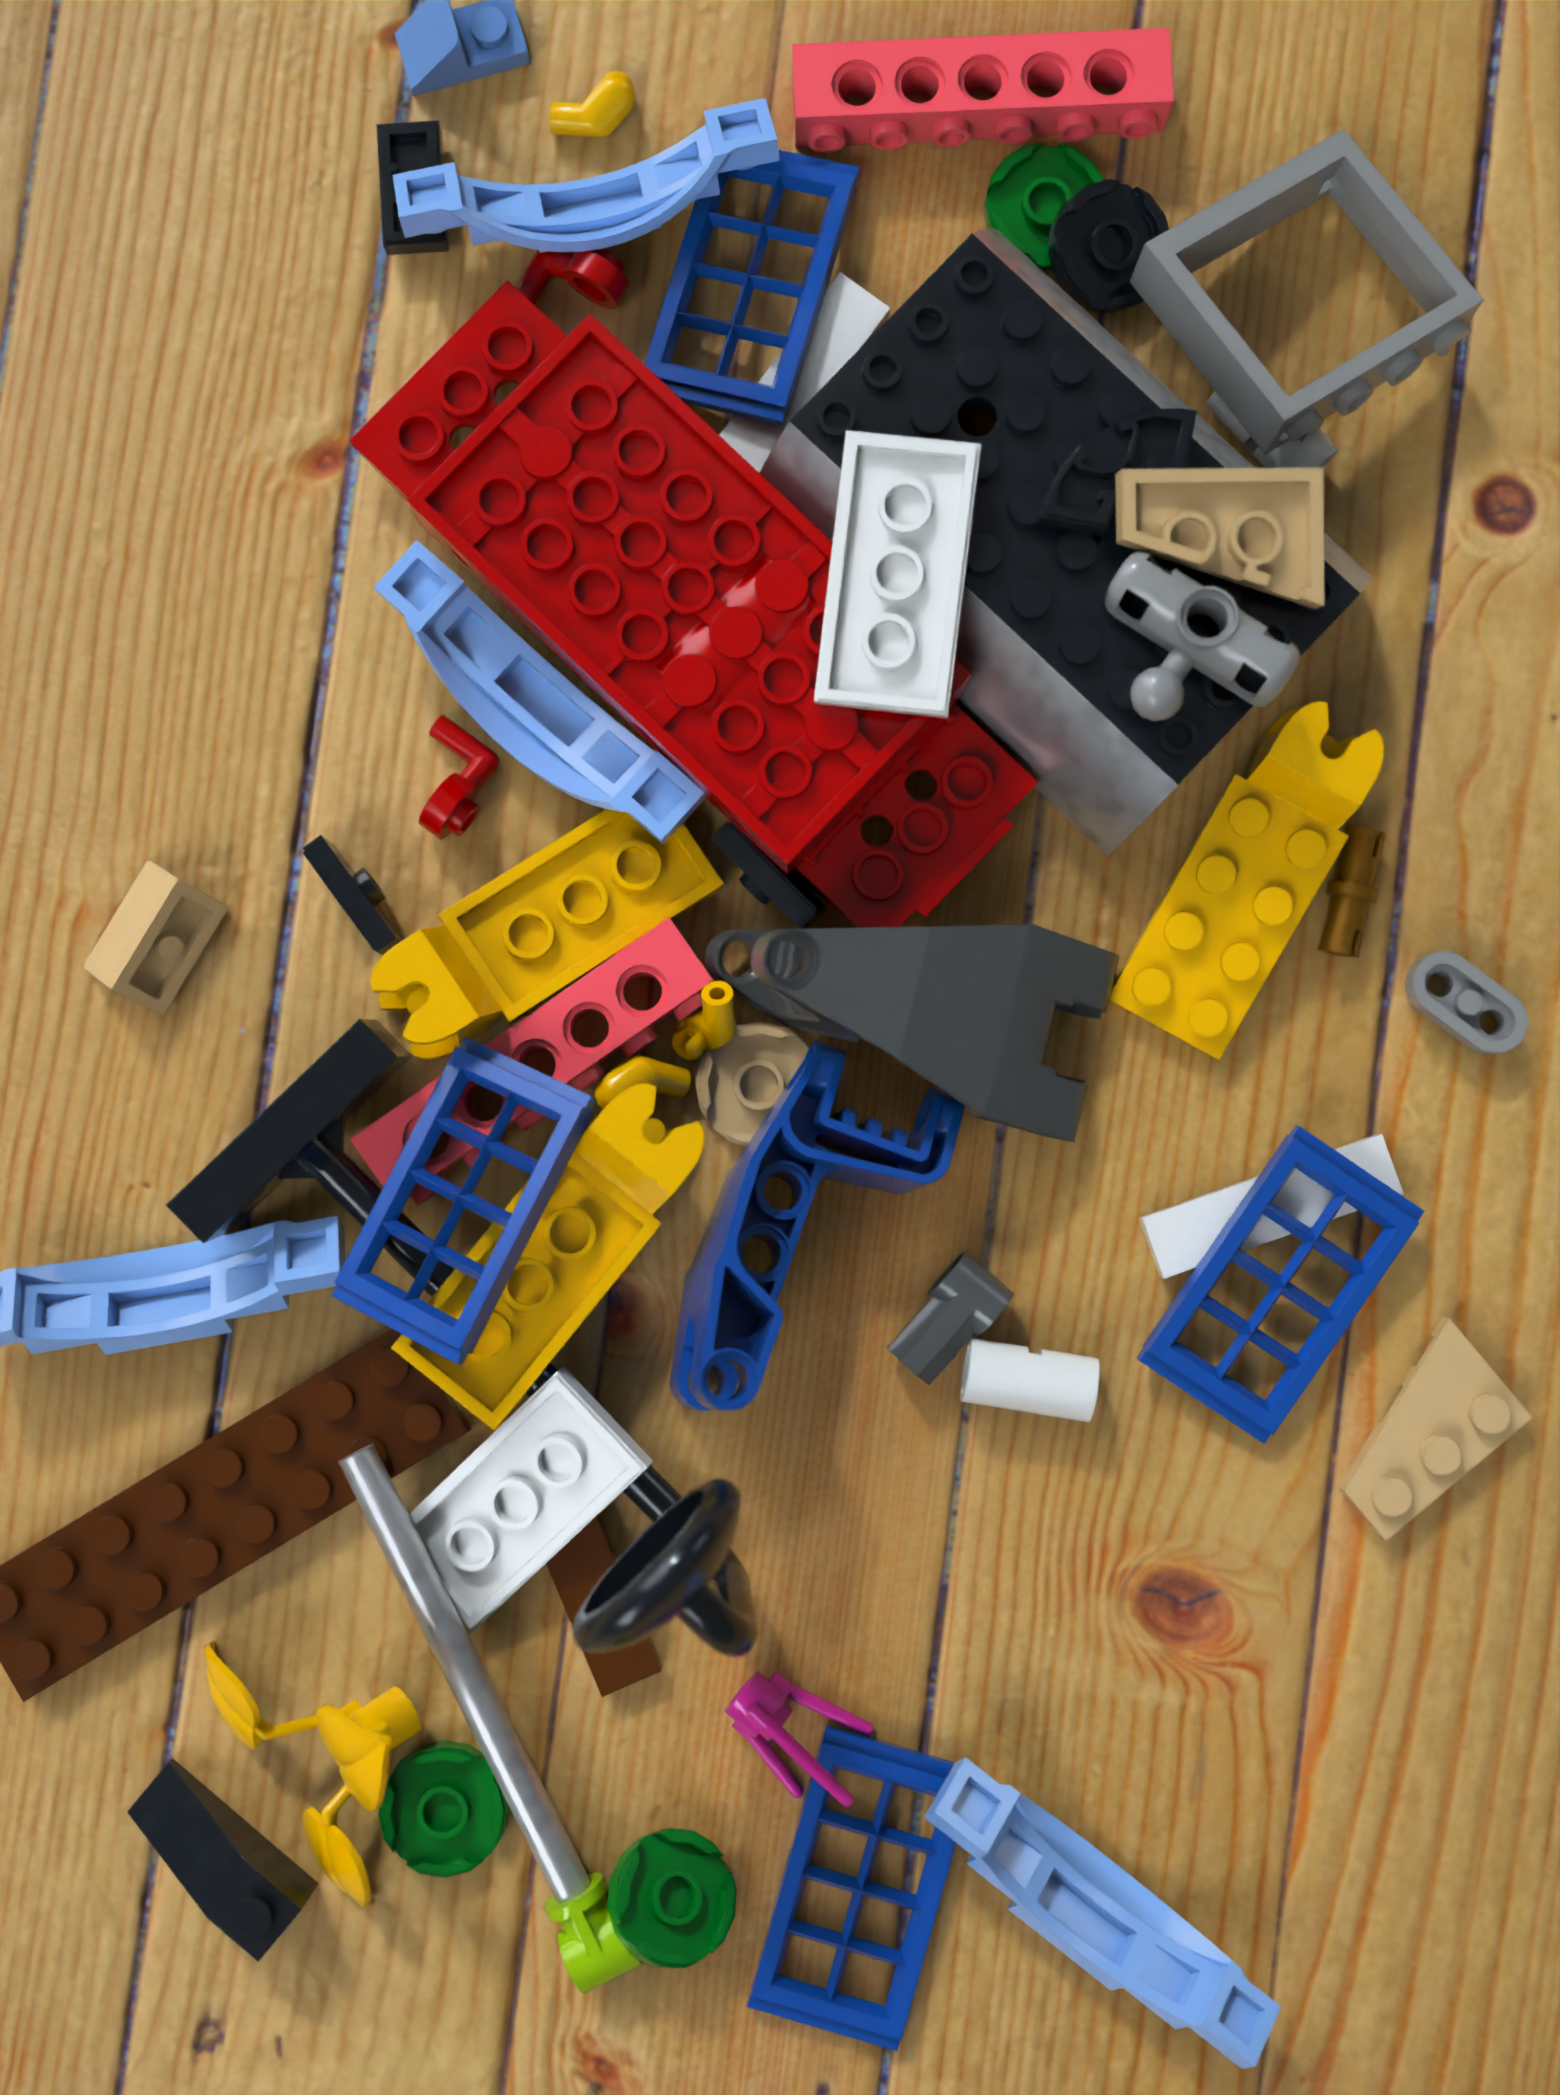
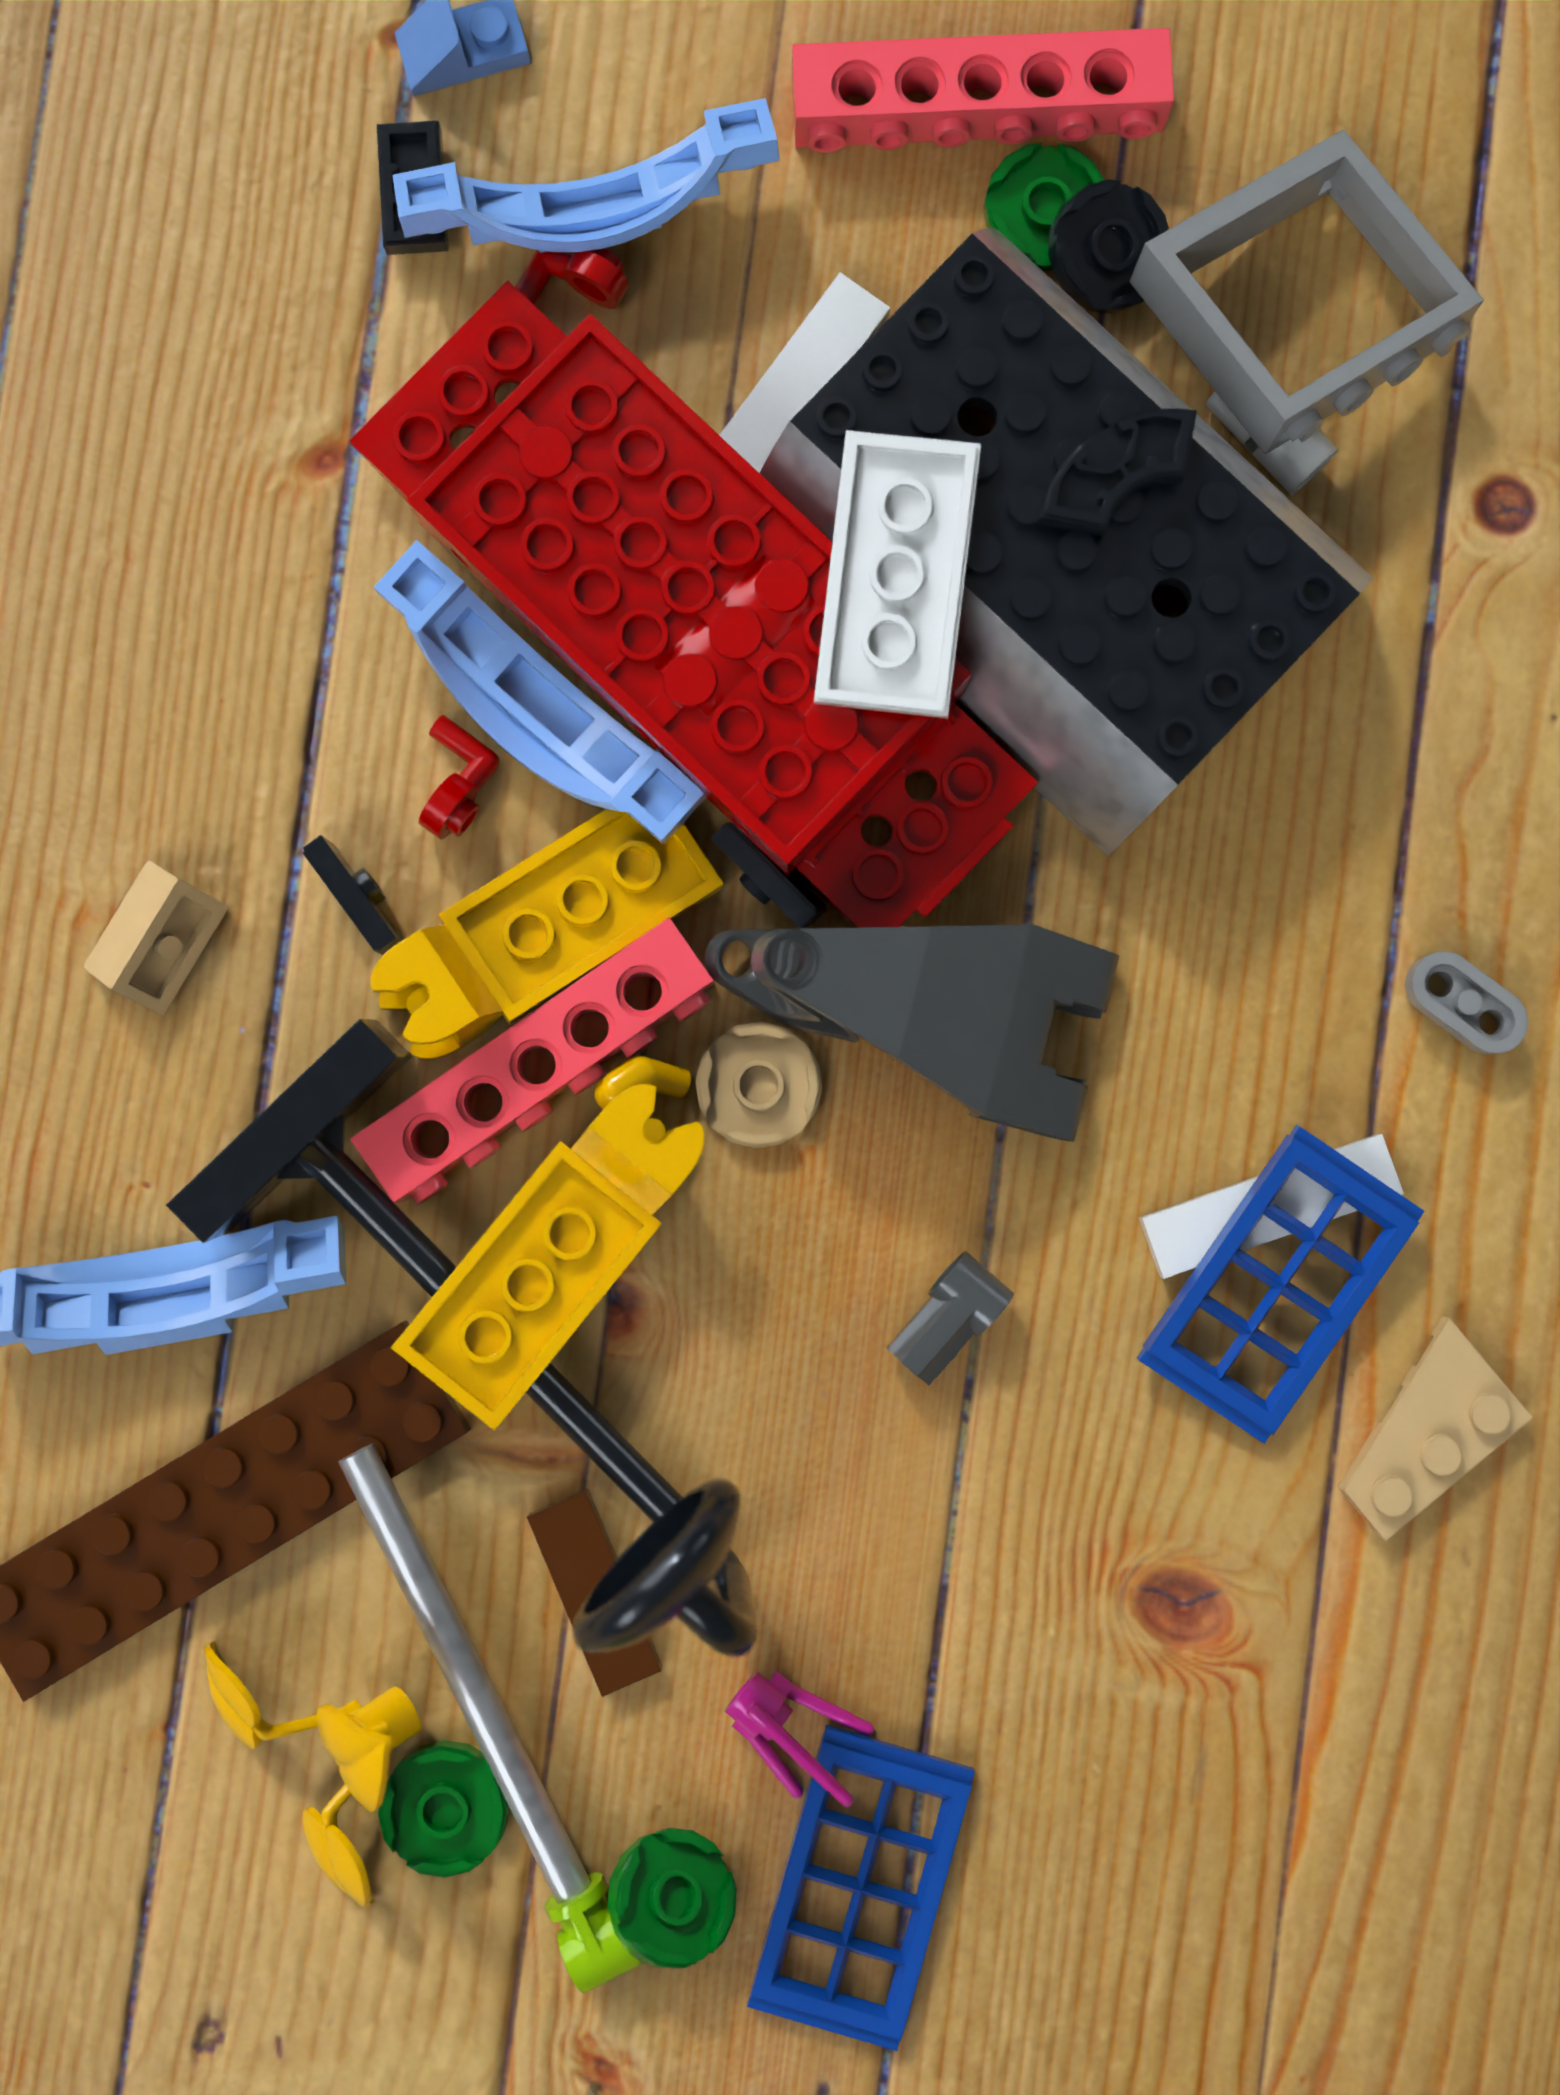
black slope [127,1758,319,1962] -> none
blue piece [331,1037,597,1365] -> none
white tile [409,1366,653,1633] -> none
yellow arm [550,71,636,138] -> none
blue piece [644,150,860,427] -> none
blue piece [669,1040,964,1411] -> none
yellow arm [671,981,736,1060] -> none
light blue piece [924,1757,1281,2069] -> none
white pin [960,1338,1100,1422] -> none
light grey piece [1105,551,1301,721] -> none
yellow hinge [1109,701,1384,1060] -> none
tan wing [1115,467,1324,609] -> none
pearl gold pin [1318,825,1387,958] -> none

